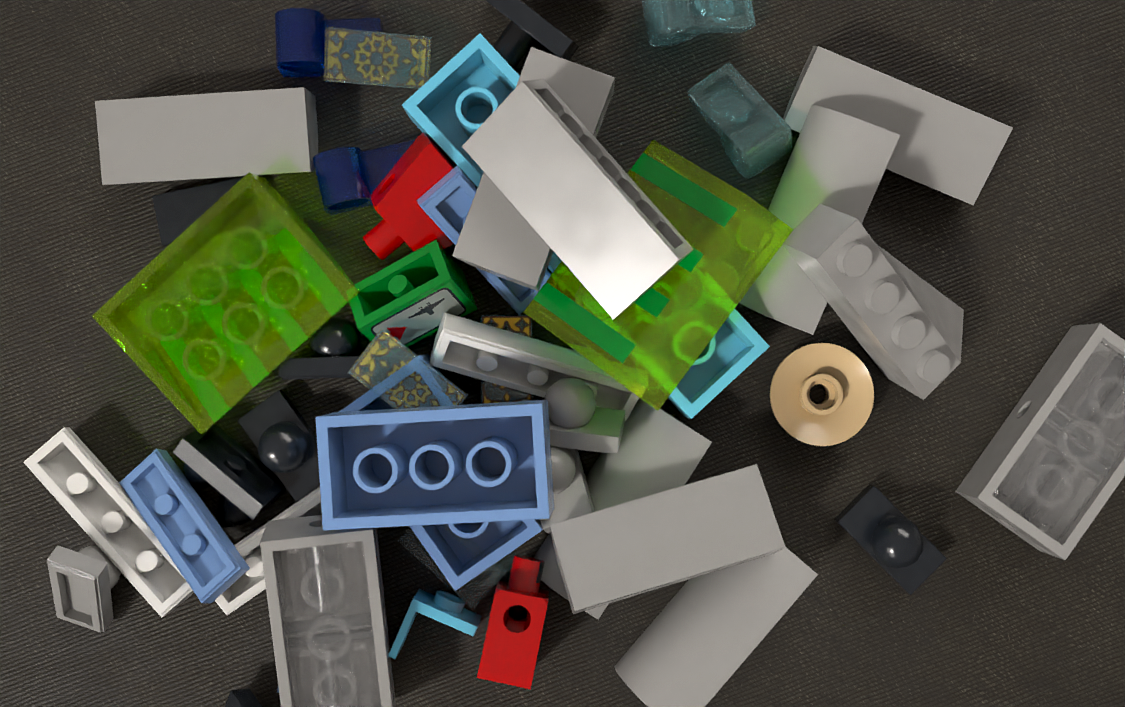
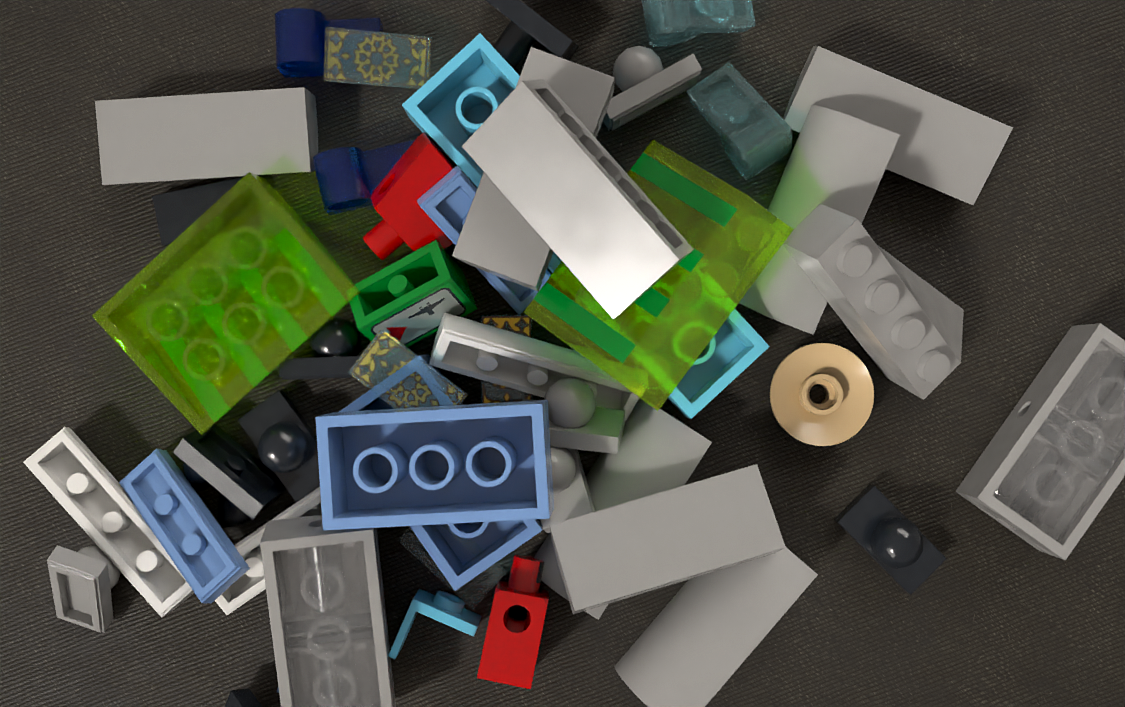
none -> light grey tile [603,46,702,131]

